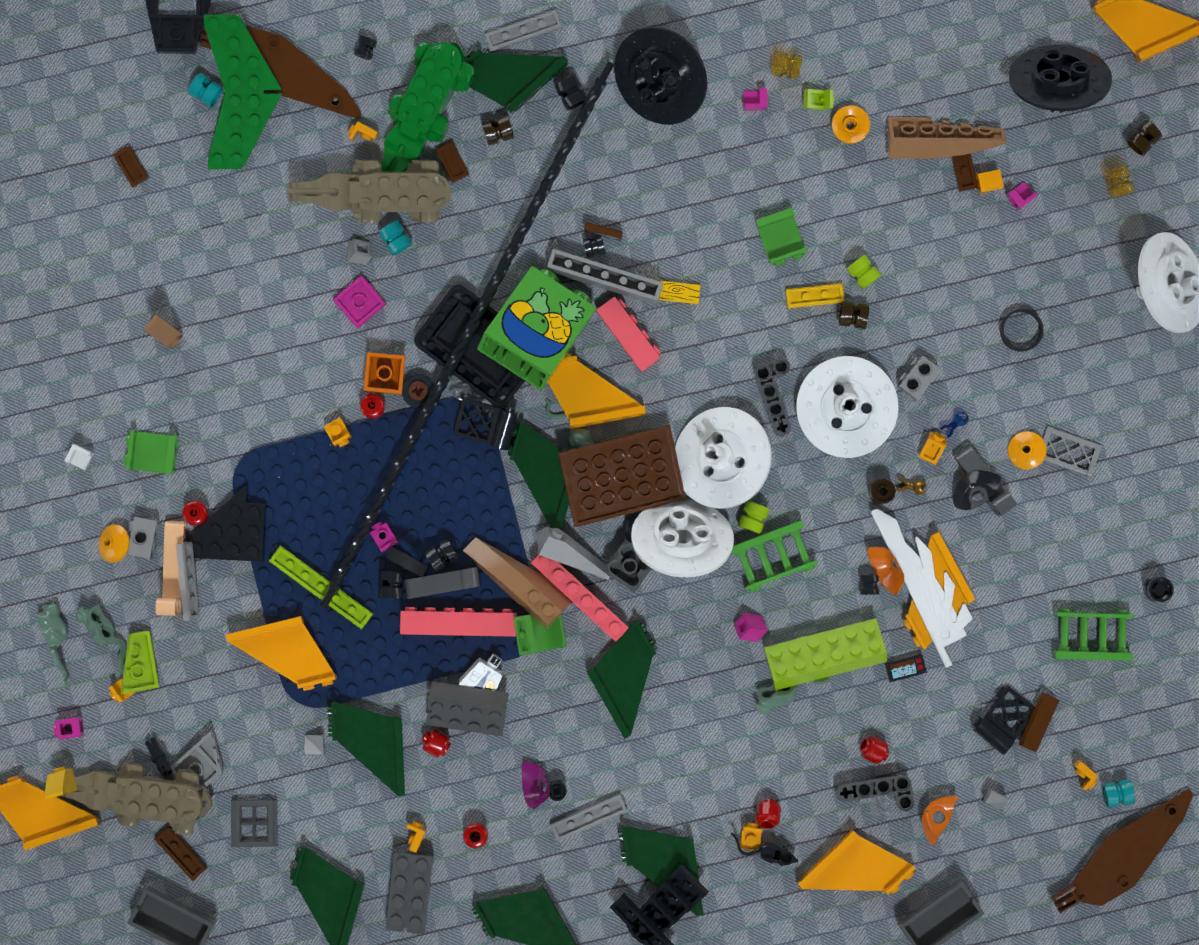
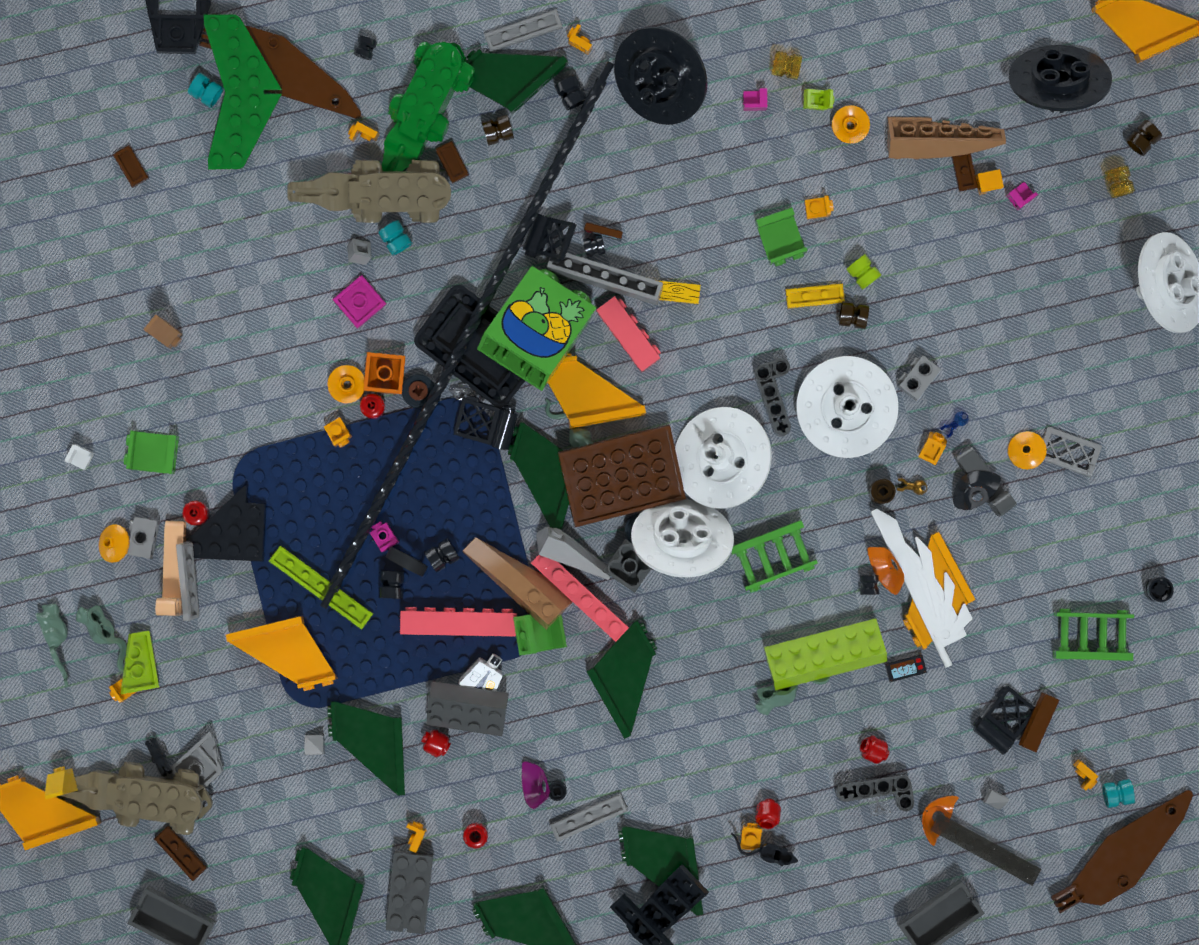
dark pink brick [53,716,84,740] -> none
dark grey piece [231,800,278,847] -> none
dark grey beam [404,567,481,599] -> none
dark pink panel [734,613,768,642] -> none
lime wheel [737,501,770,534] -> none
light orange piece [797,829,916,895] -> none
black tyre [1000,309,1044,352] -> none
none -> light orange dish [327,365,365,403]
none -> black piece [523,214,577,263]
none -> light orange bracket [567,24,592,55]
none -> light orange bracket [804,196,834,220]
none -> clear smoke plate [930,813,1041,886]

